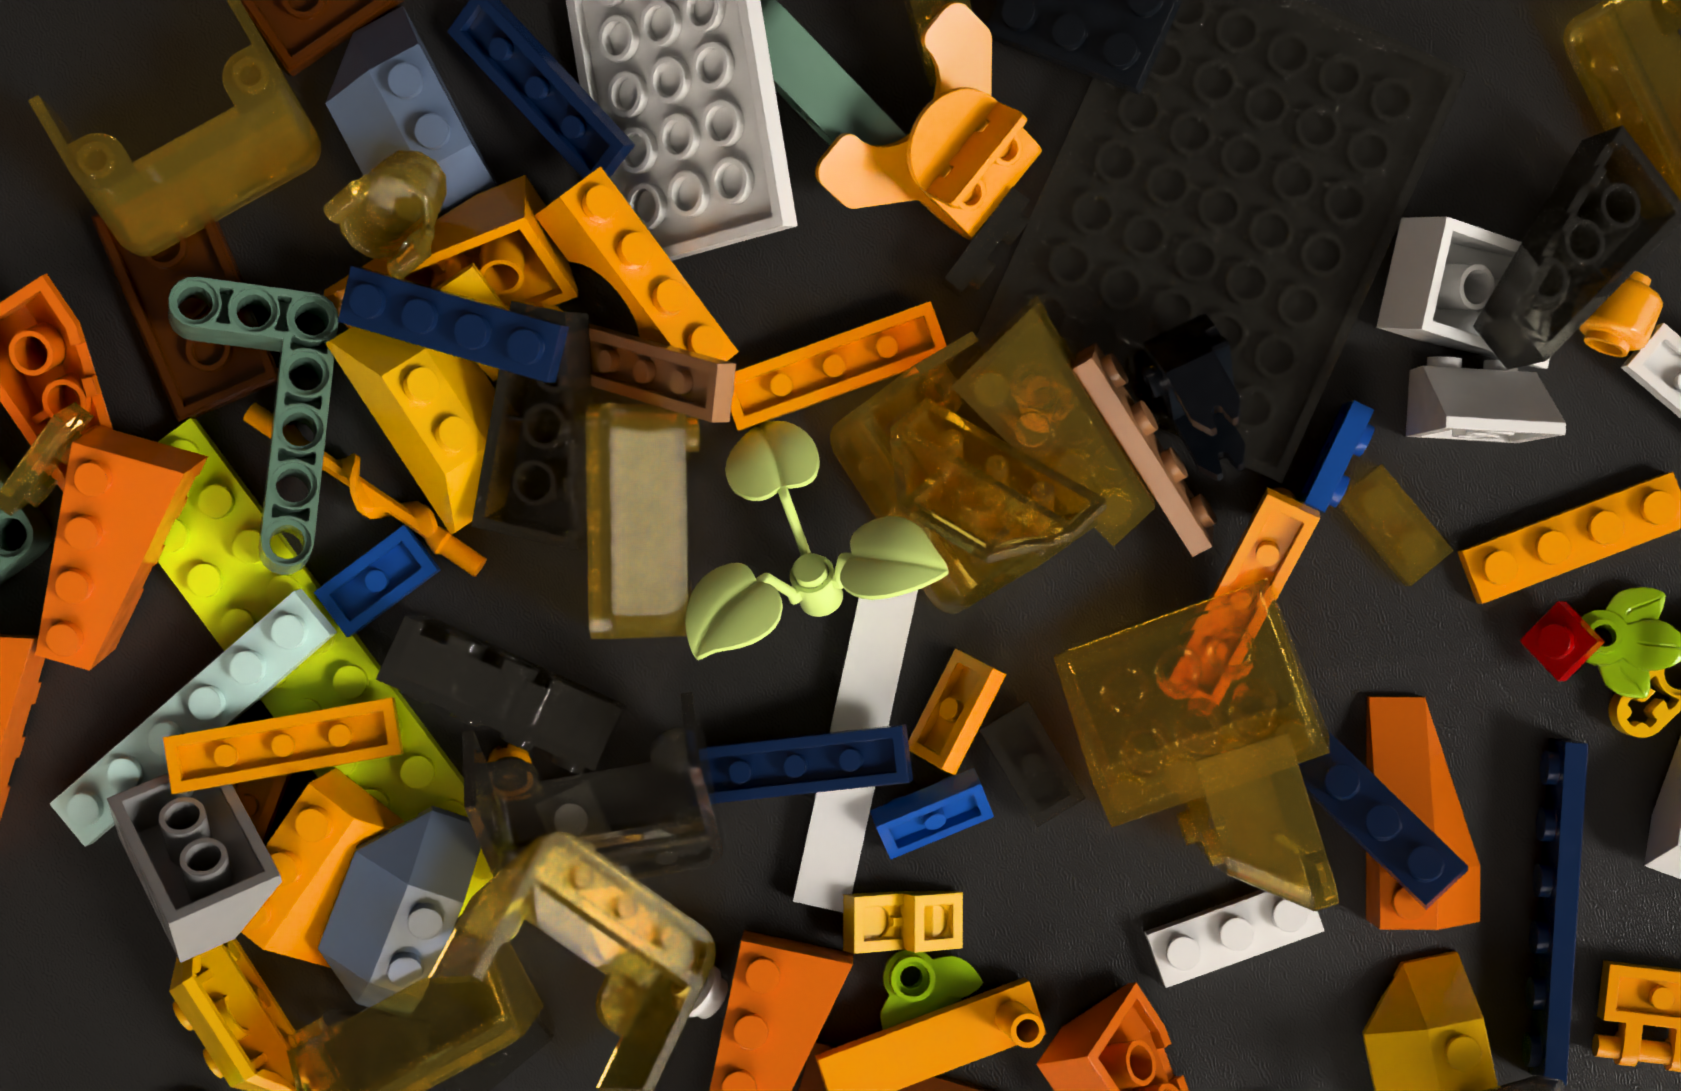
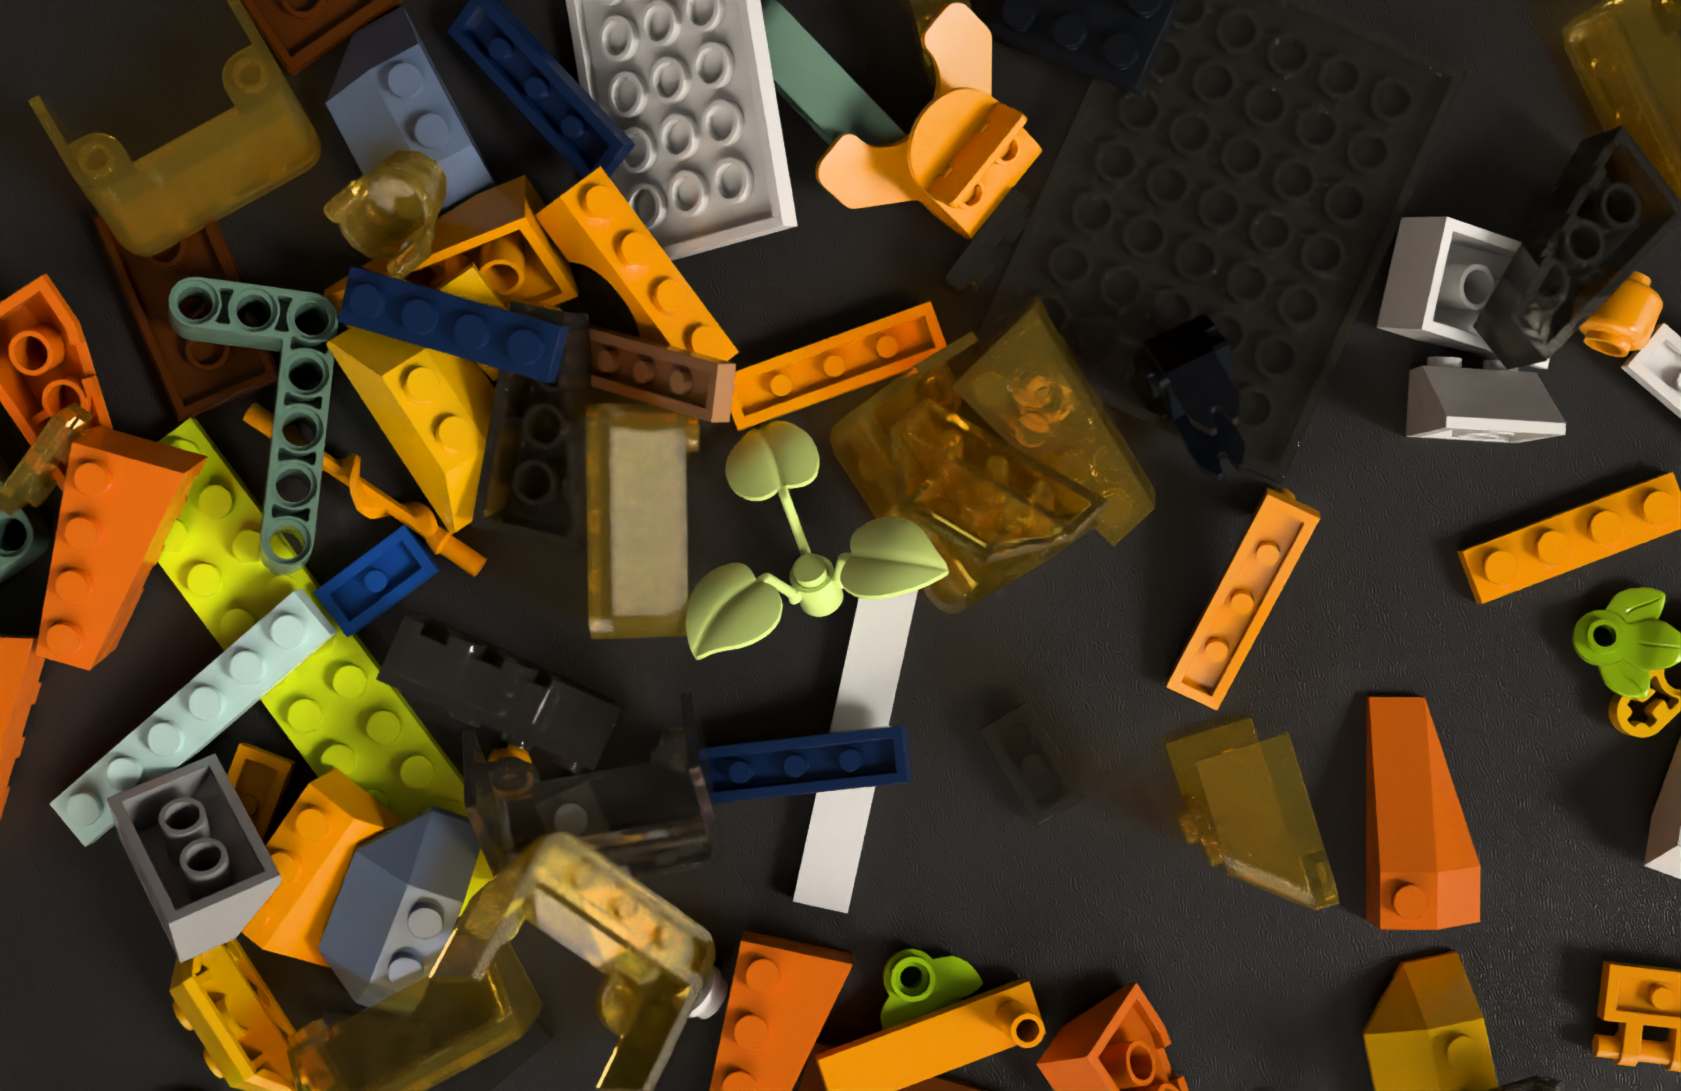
light orange plate [163,697,404,794] -> none
yellow slope [843,891,963,954] -> none
blue plate [870,768,994,859] -> none
light orange plate [908,648,1007,775] -> none
clear yellow slope [1054,578,1330,828] -> none
medium nougat plate [1073,343,1217,557] -> none
white plate [1144,875,1325,988] -> none
dark blue plate [1261,705,1468,910] -> none
blue plate [1296,400,1375,513] -> none
clear yellow plate [1338,464,1454,587] -> none
red plate [1519,601,1605,681] -> none
dark blue plate [1522,738,1588,1086] -> none

